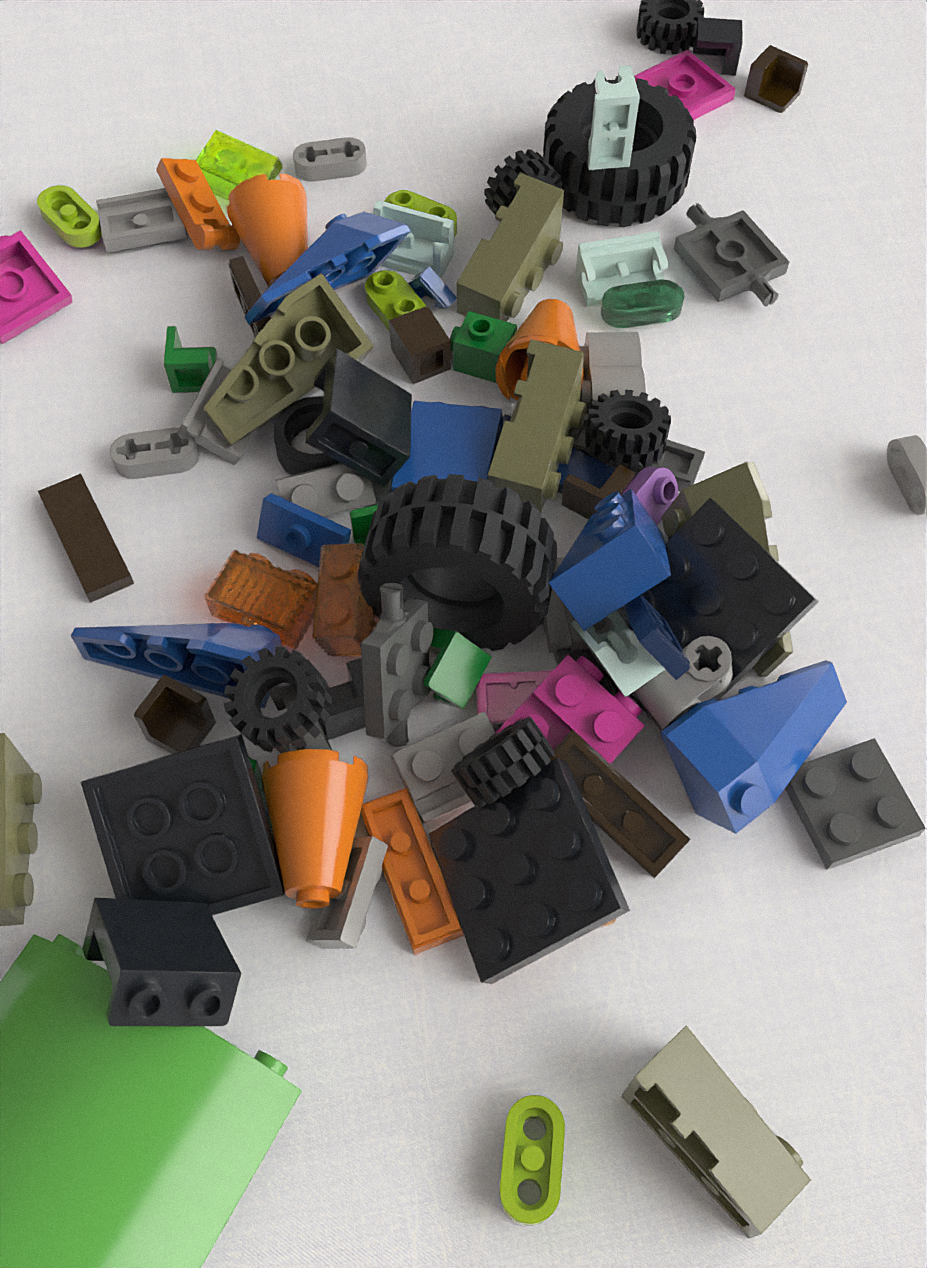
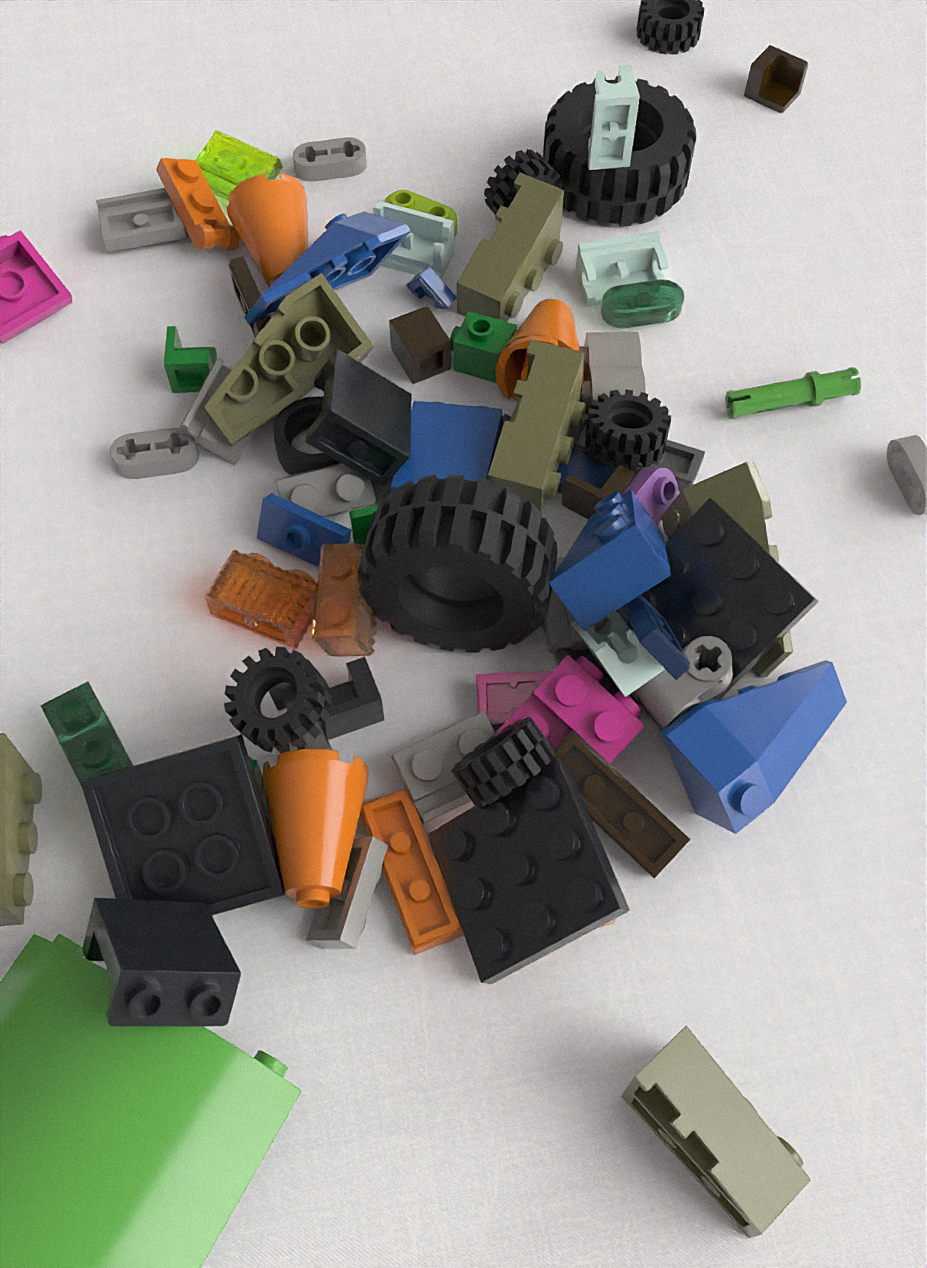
lime plate [37,185,102,248] -> none
dark brown tile [38,473,134,603] -> none
blue wedge [71,623,282,708] -> none
dark brown panel [134,674,216,754] -> none
dark grey plate [361,583,433,747] -> none
lime plate [365,270,426,332] -> none
green panel [424,628,492,709] -> none
lime plate [499,1095,565,1226] -> none
dark pink tile [634,50,736,120] -> none
dark grey plate [674,203,790,307] -> none
black panel [693,17,743,76] -> none
dark grey plate [785,738,926,870] -> none
none -> clear green brick [40,681,134,787]
none -> bright green pin [725,367,861,419]

